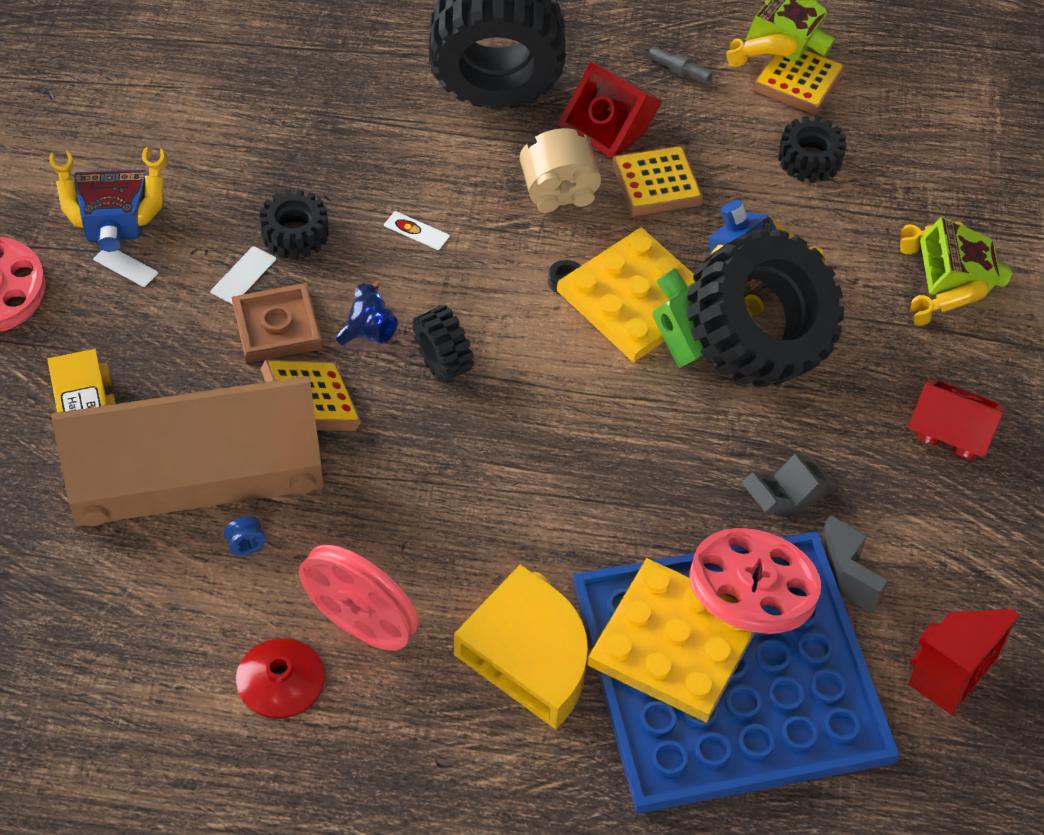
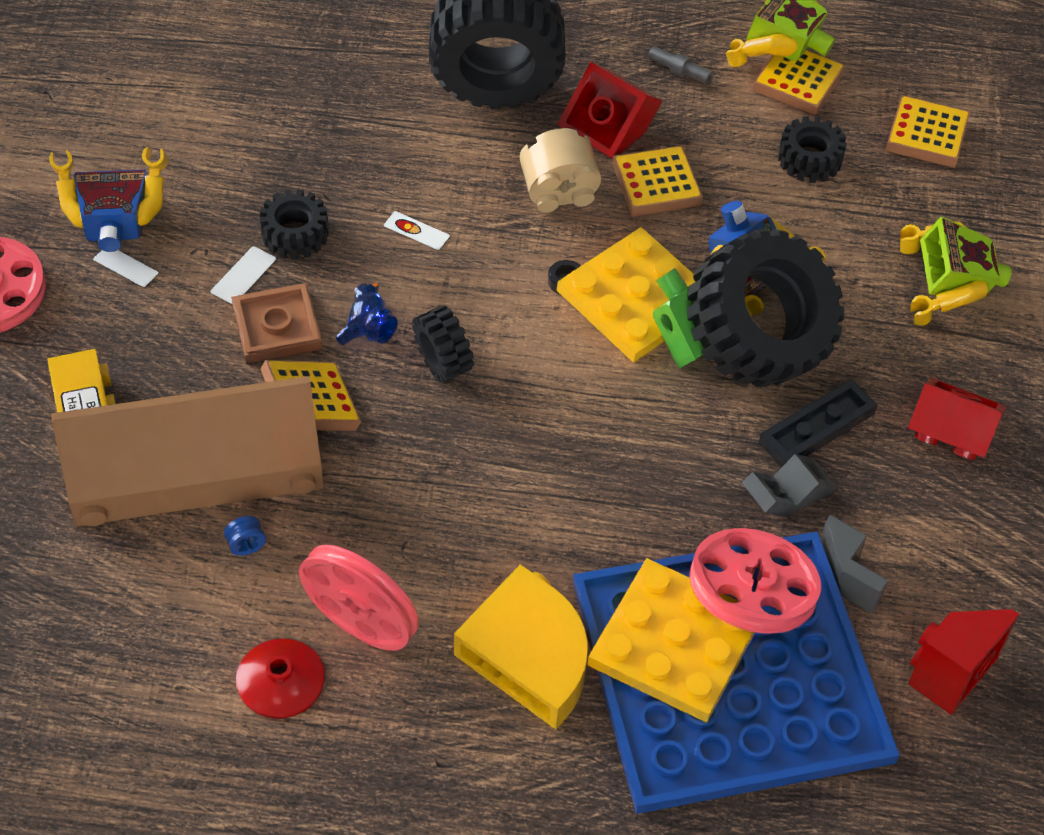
none -> black plate [759,379,878,467]
none -> tile [885,95,970,168]

